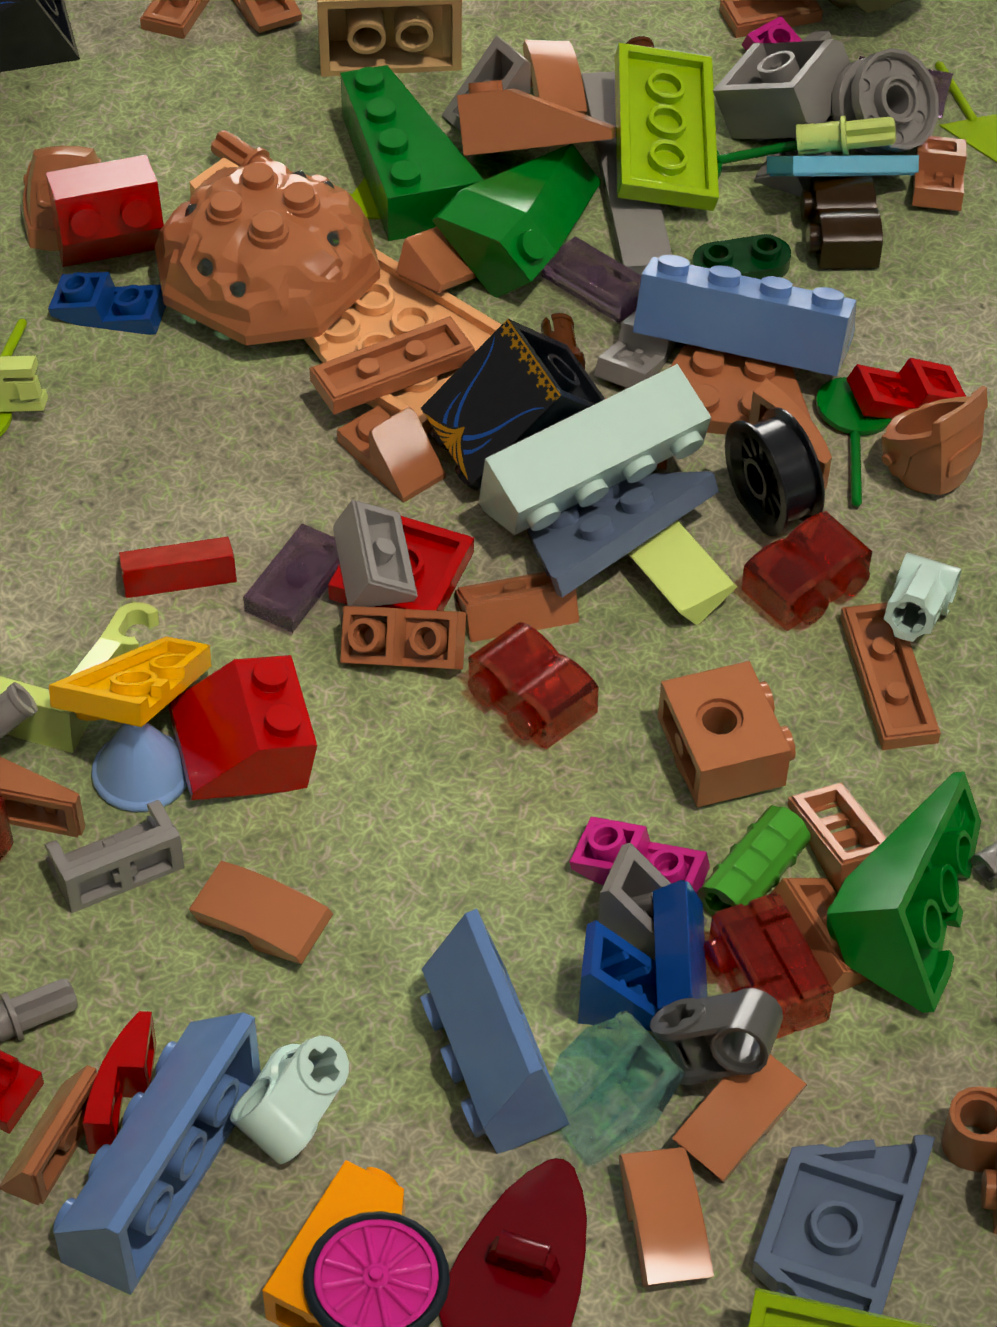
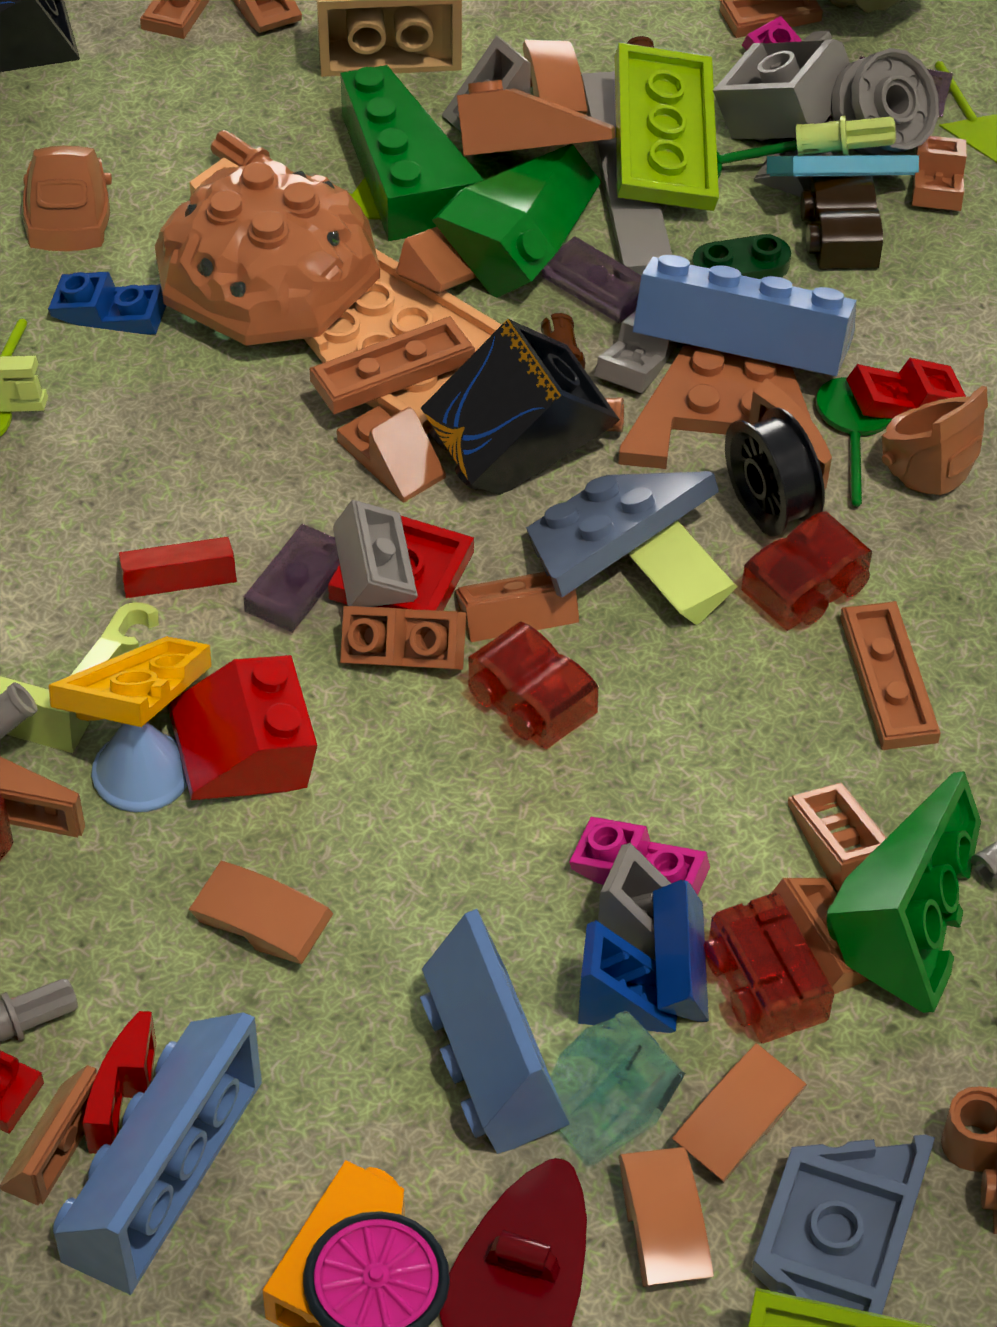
light grey hinge [44,800,185,913] -> none
red slope [46,155,164,267] -> none
light aqua piece [230,1036,349,1164] -> none
light aqua slope [478,364,712,535] -> none
dark grey piece [650,988,783,1085] -> none
nougat brick [658,661,796,807] -> none
bright green axle [698,805,811,927] -> none
light aqua piece [883,552,962,642] -> none

